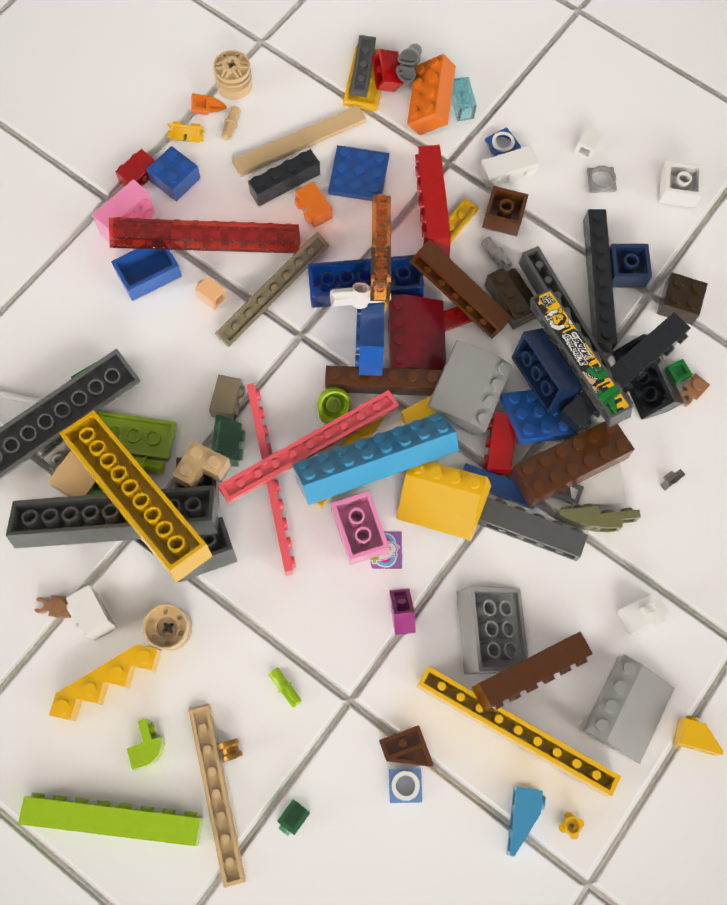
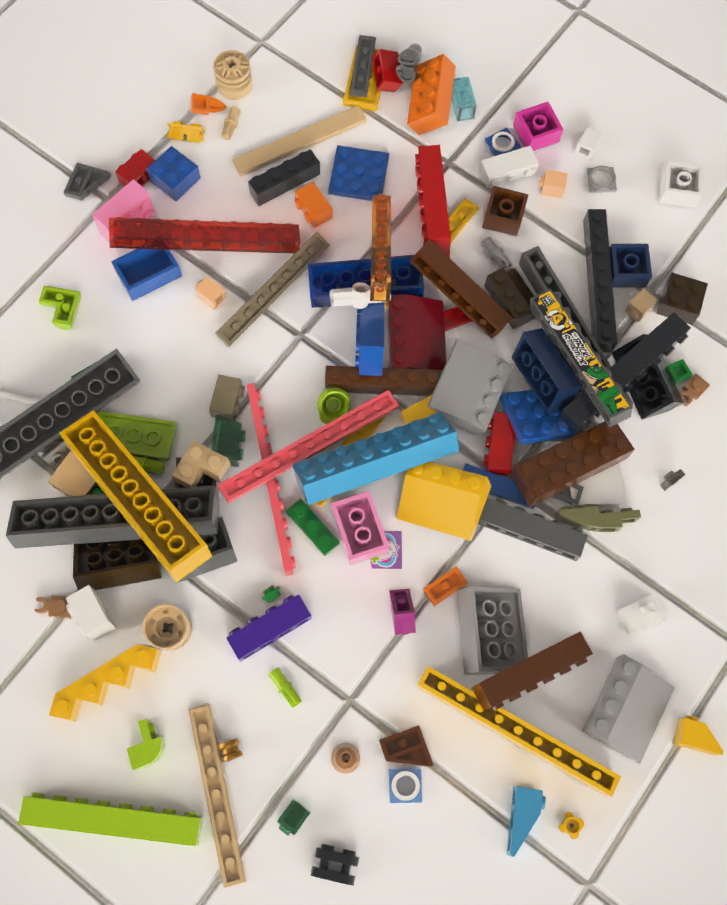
none -> lime brick [39,285,81,330]
none -> dark grey wing [63,162,111,201]
none -> dark brown slope [73,539,162,591]
none -> dark purple brick [226,594,312,662]
none -> green plate [261,585,281,603]
none -> green plate [285,498,340,557]
none -> black brick [310,844,360,886]
none -> medium nougat cone [331,743,360,774]
none -> orange plate [423,566,468,607]
none -> dark pink brick [513,101,564,151]
none -> light nougat brick [539,169,568,198]
none -> tan brick [625,288,658,323]

